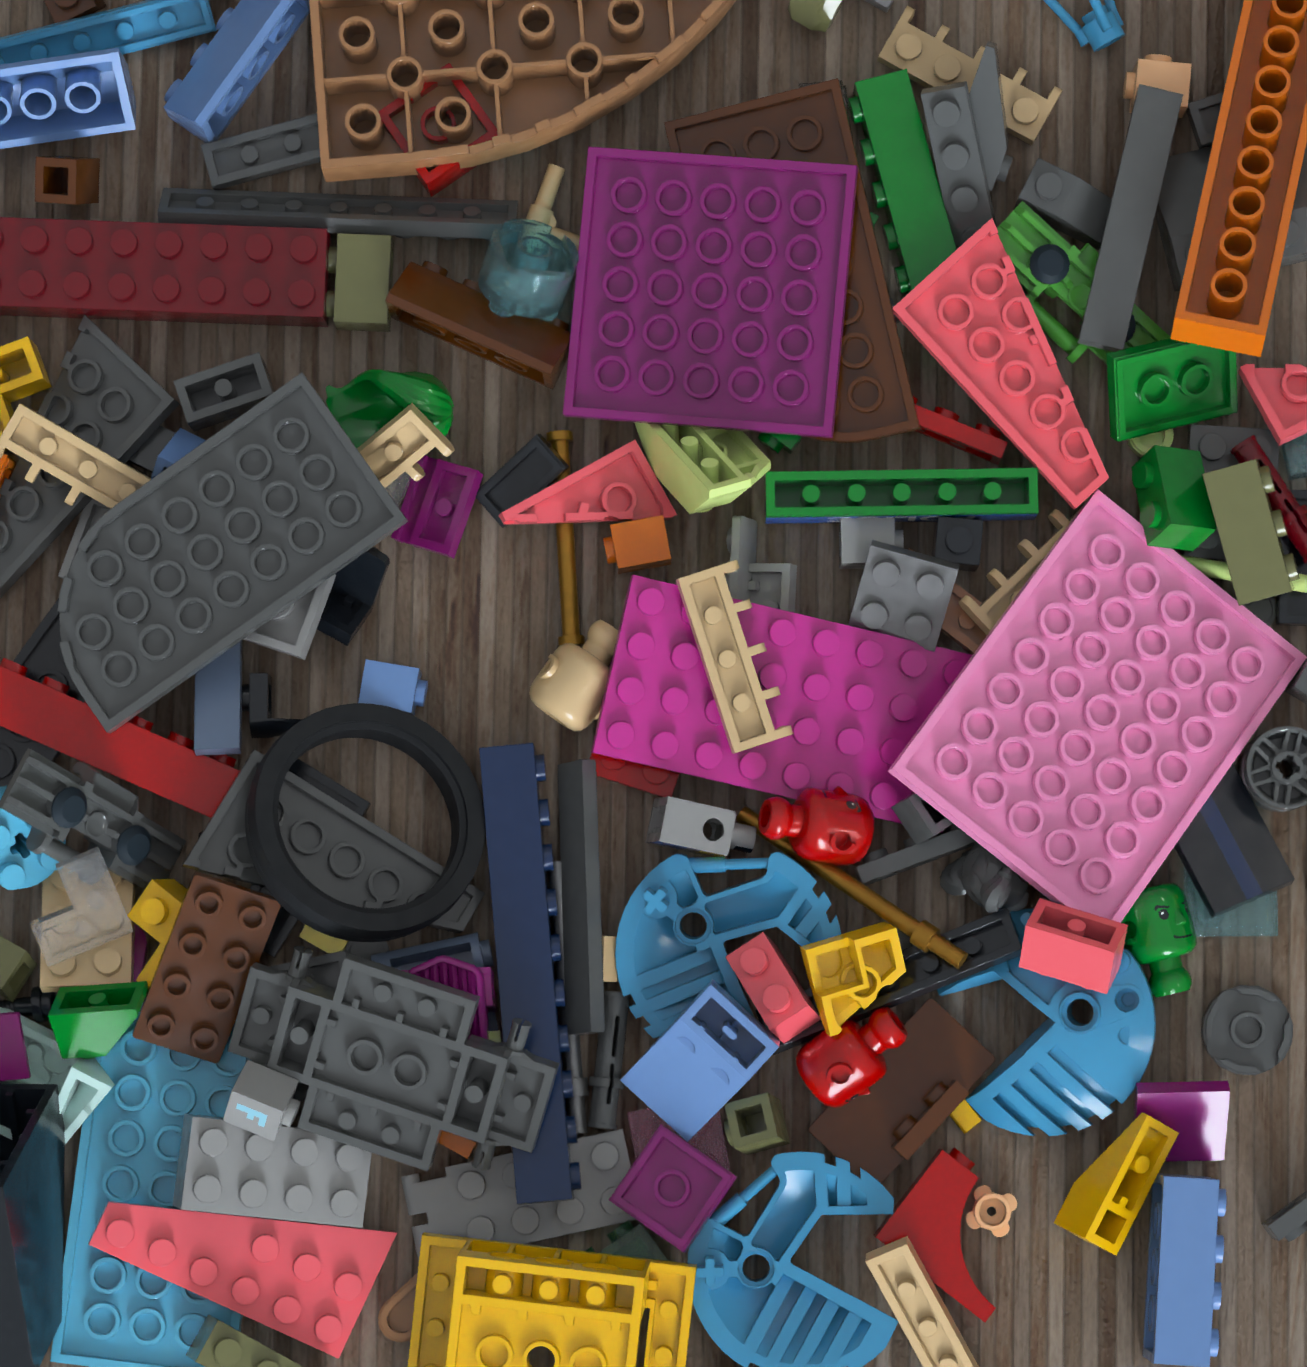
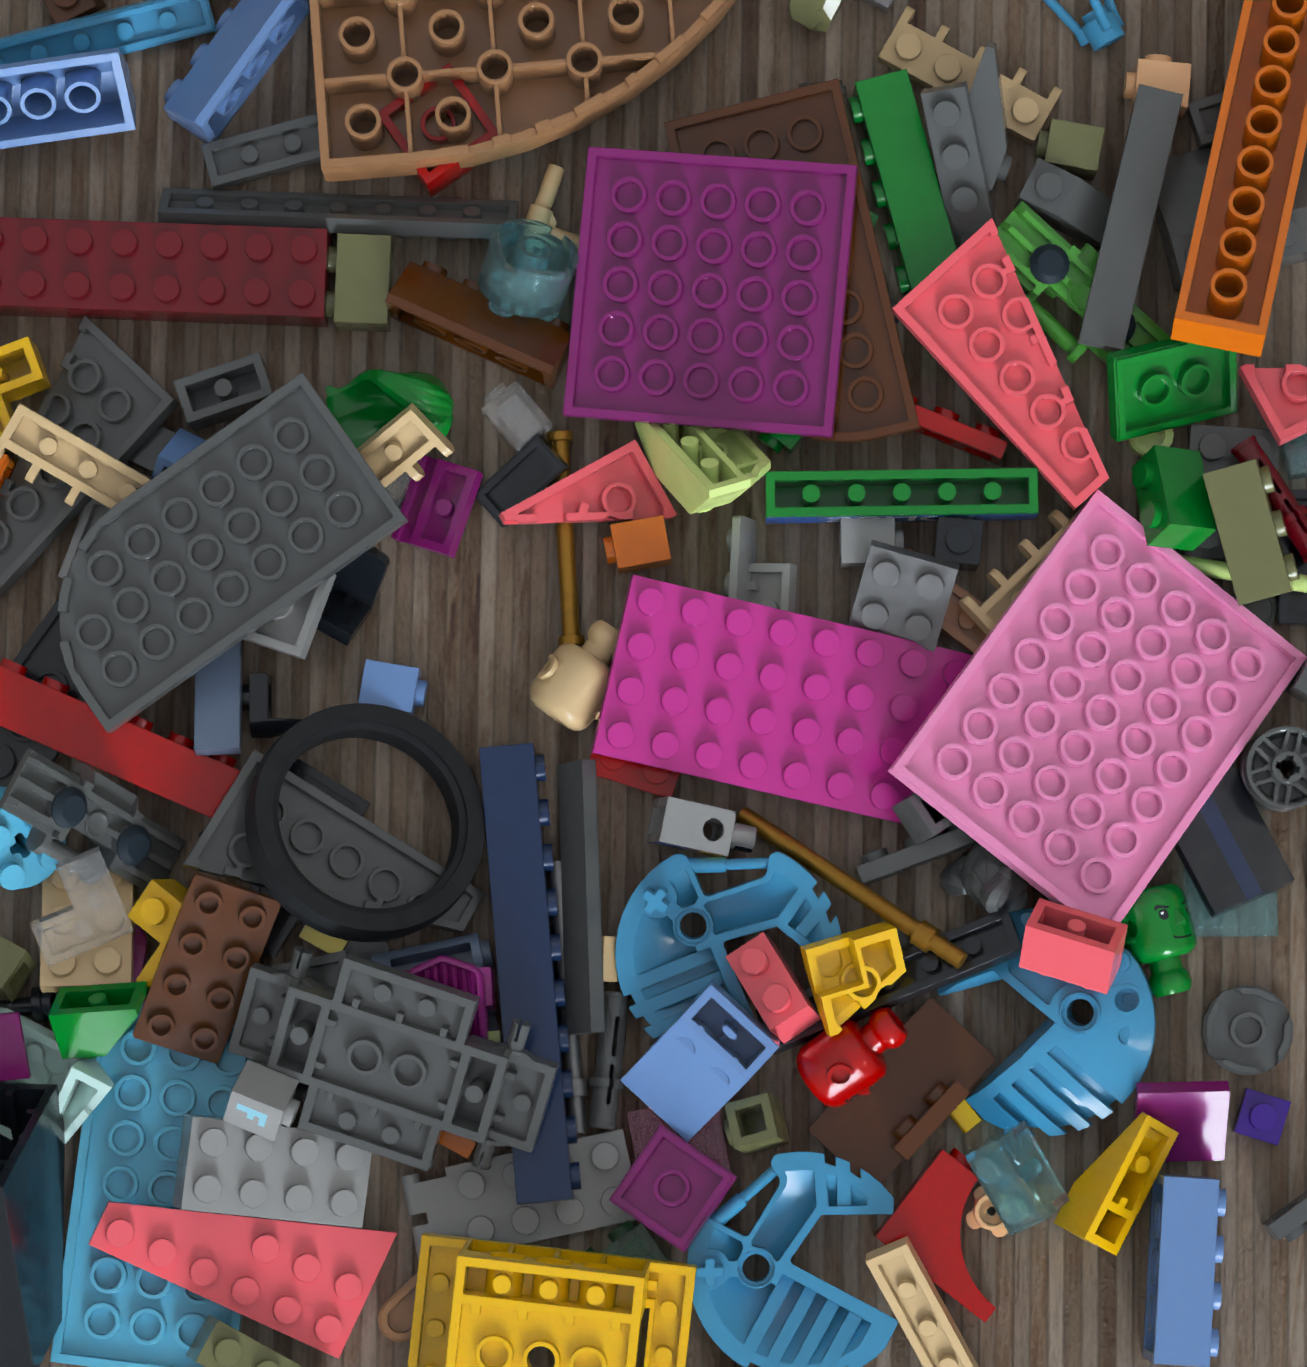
reddish brown brick [35,155,100,205] -> none
tan hinge [676,560,794,754] -> none
red piece [758,786,874,866] -> none
none -> clear brick [482,381,552,454]
none -> clear light blue brick [965,1120,1070,1236]
none -> olive brick [1035,118,1105,181]
none -> dark purple plate [1232,1088,1291,1146]

